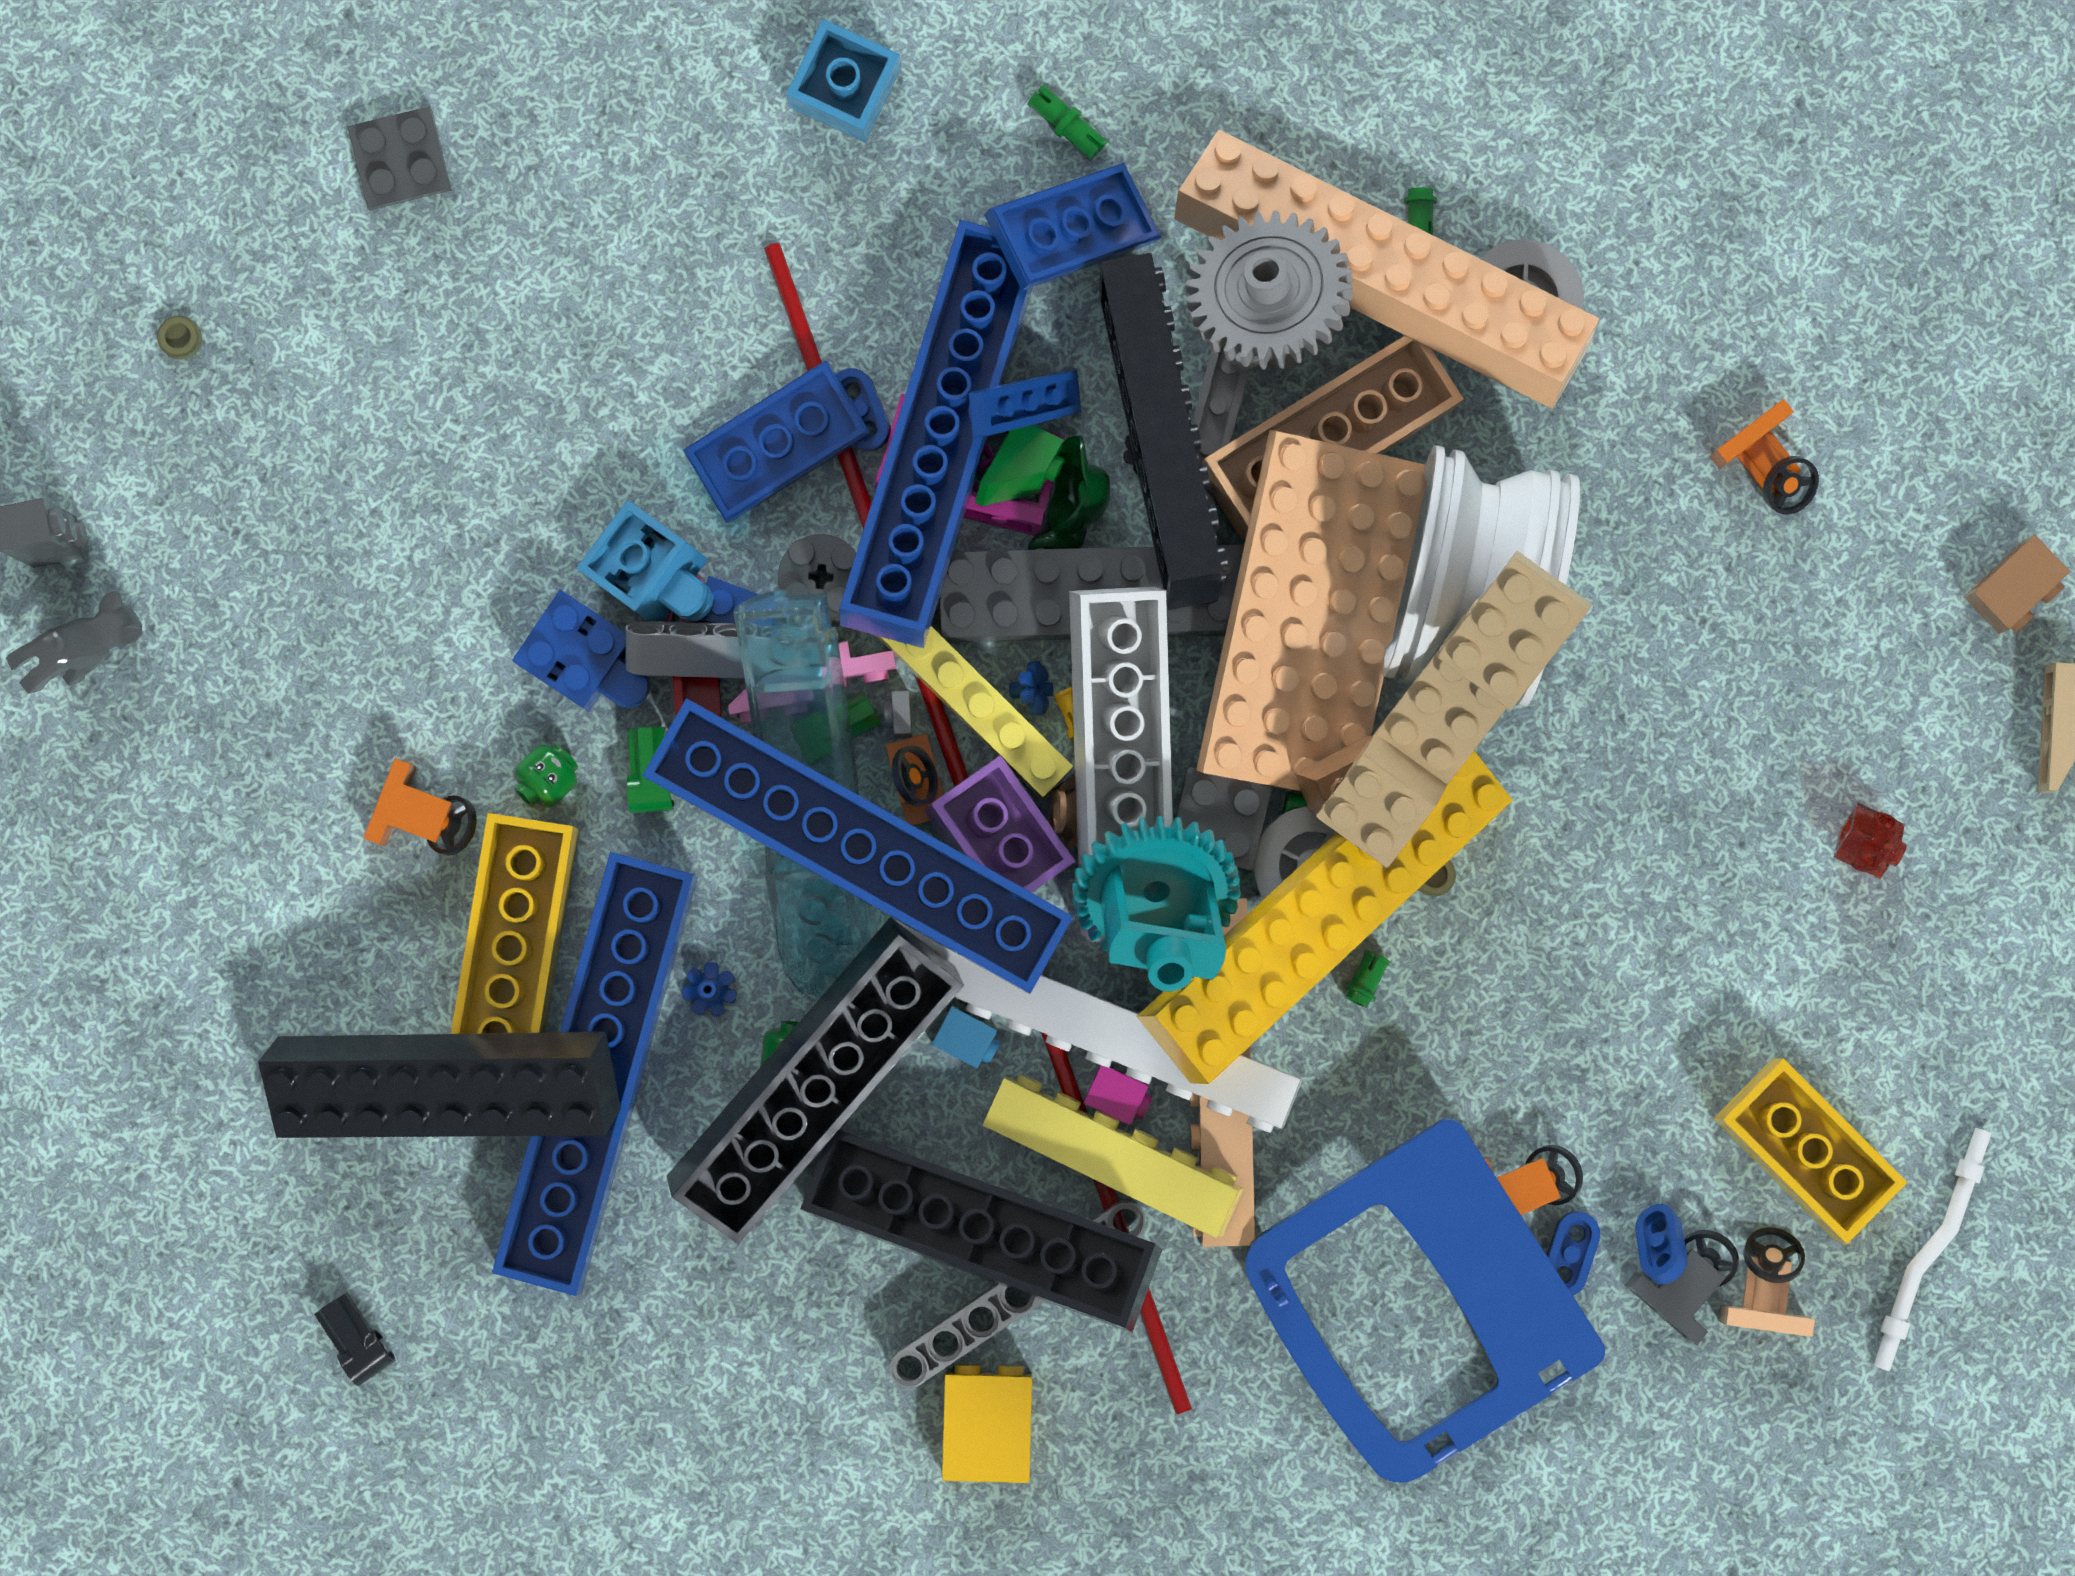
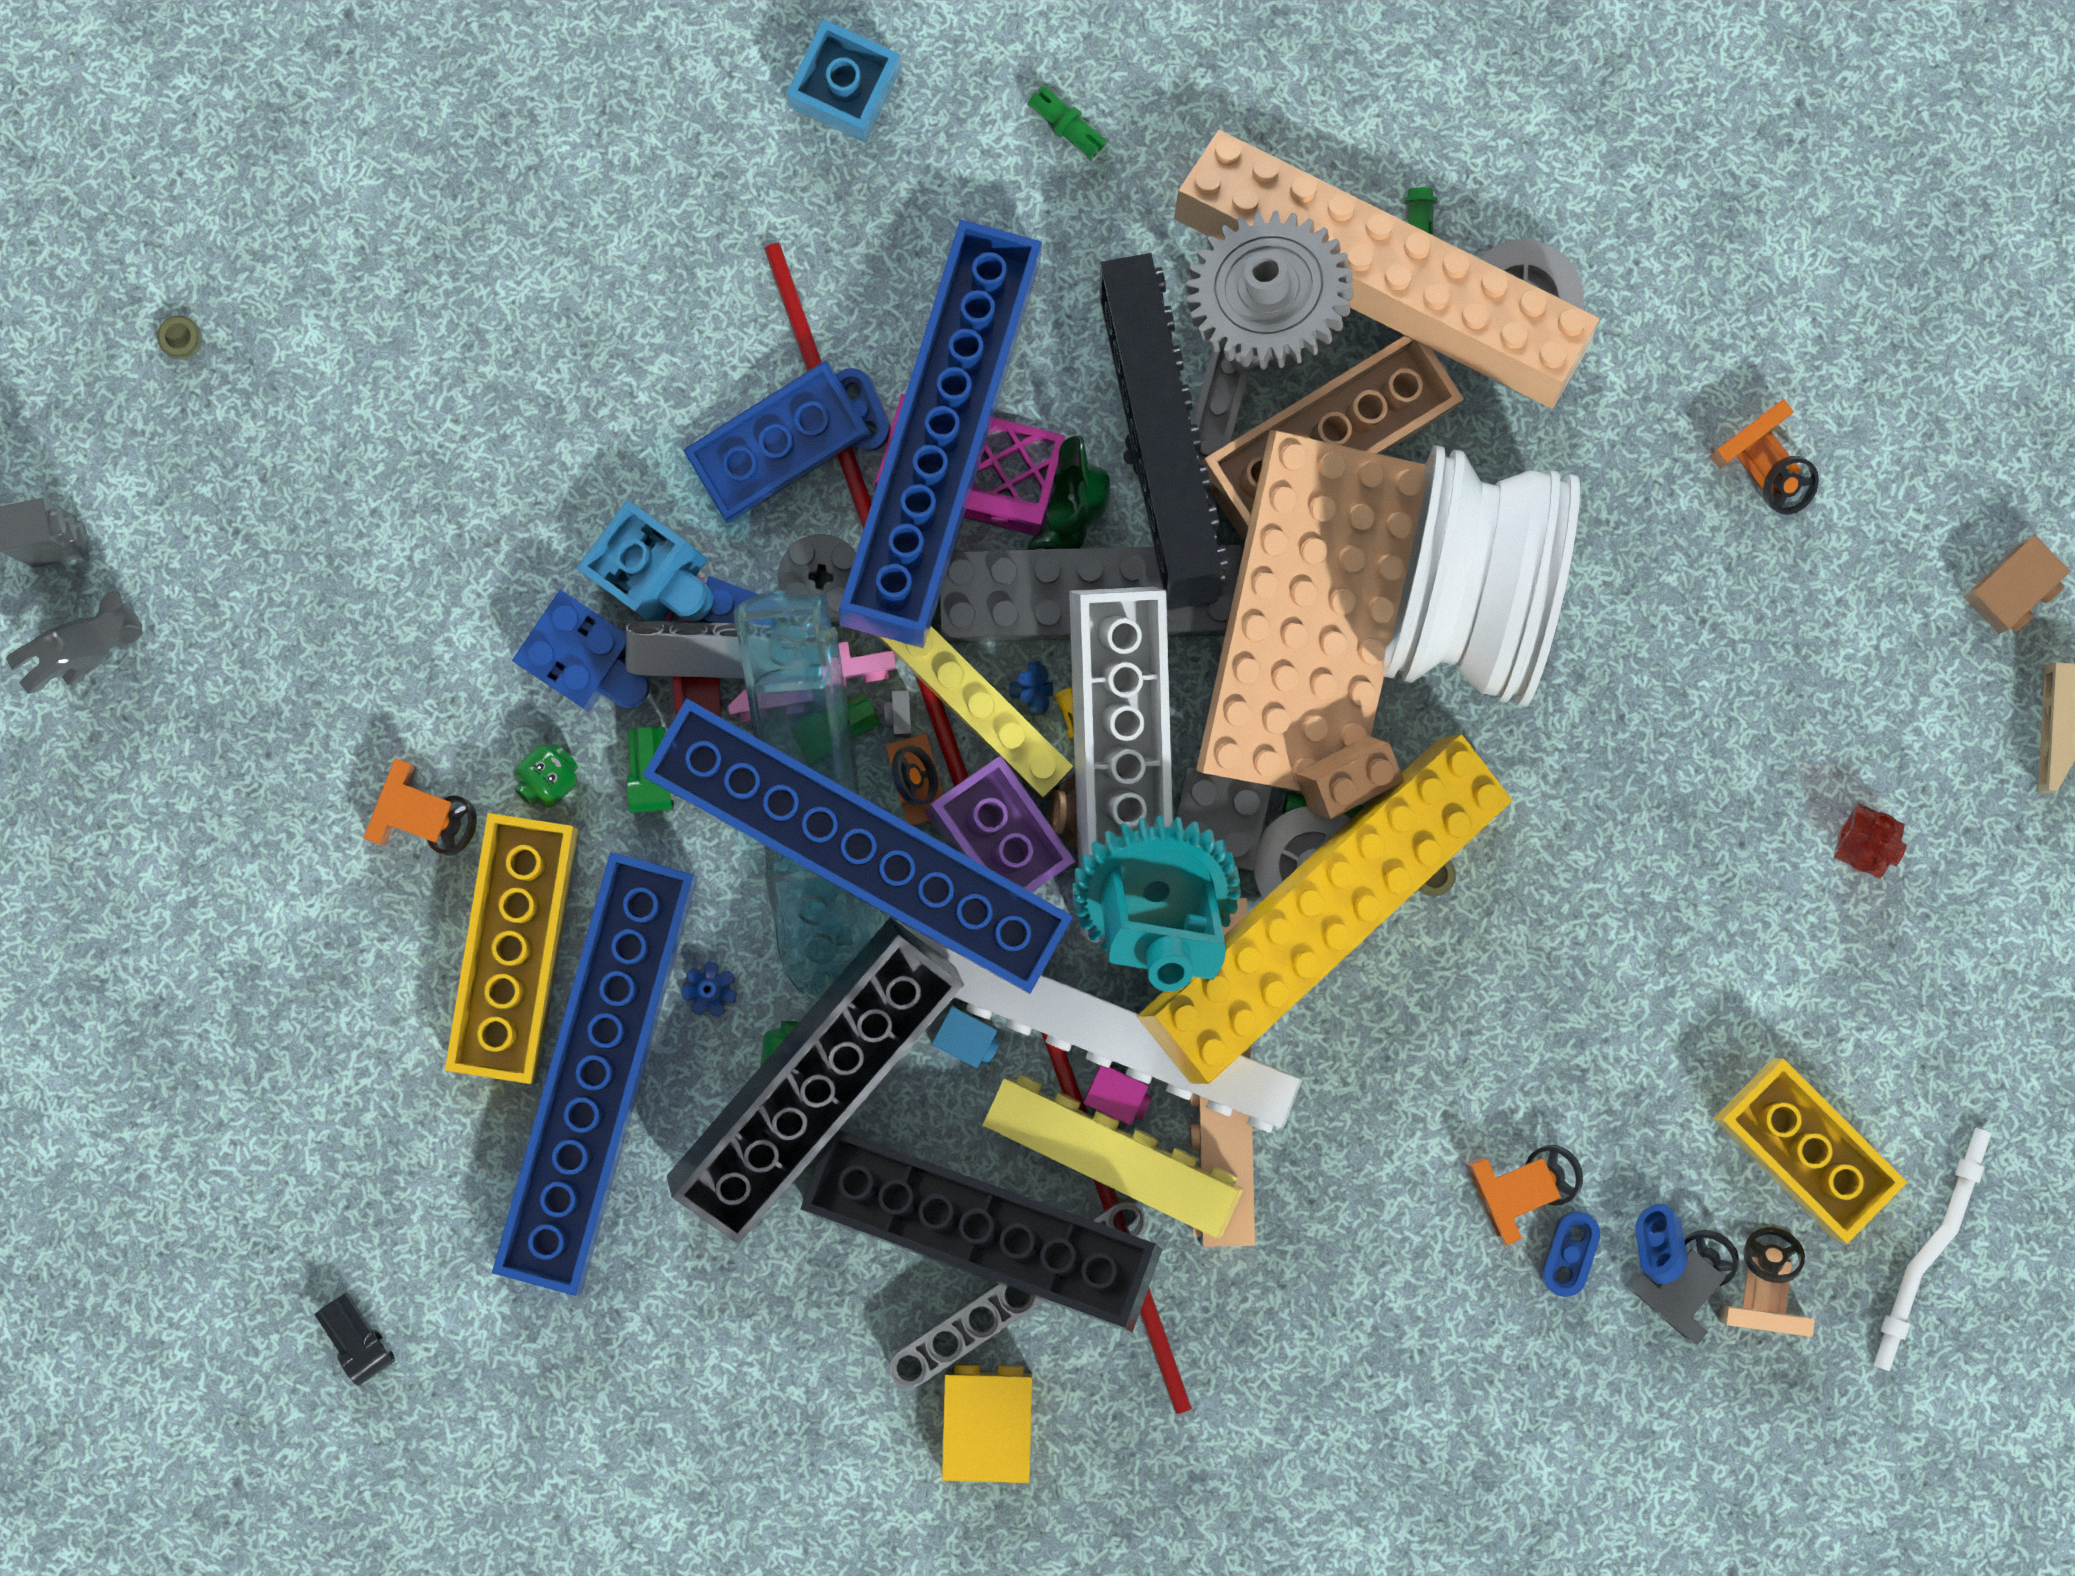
black brick [258,1032,621,1138] -> none
dark grey plate [347,106,452,210] -> none
blue plate [968,370,1081,436] -> none
green slope [975,425,1065,506] -> none
blue tile [984,163,1161,291] -> none
blue door [1245,1118,1605,1483] -> none
tan bracket [1316,551,1592,868] -> none
green pin [1344,950,1390,1008] -> none

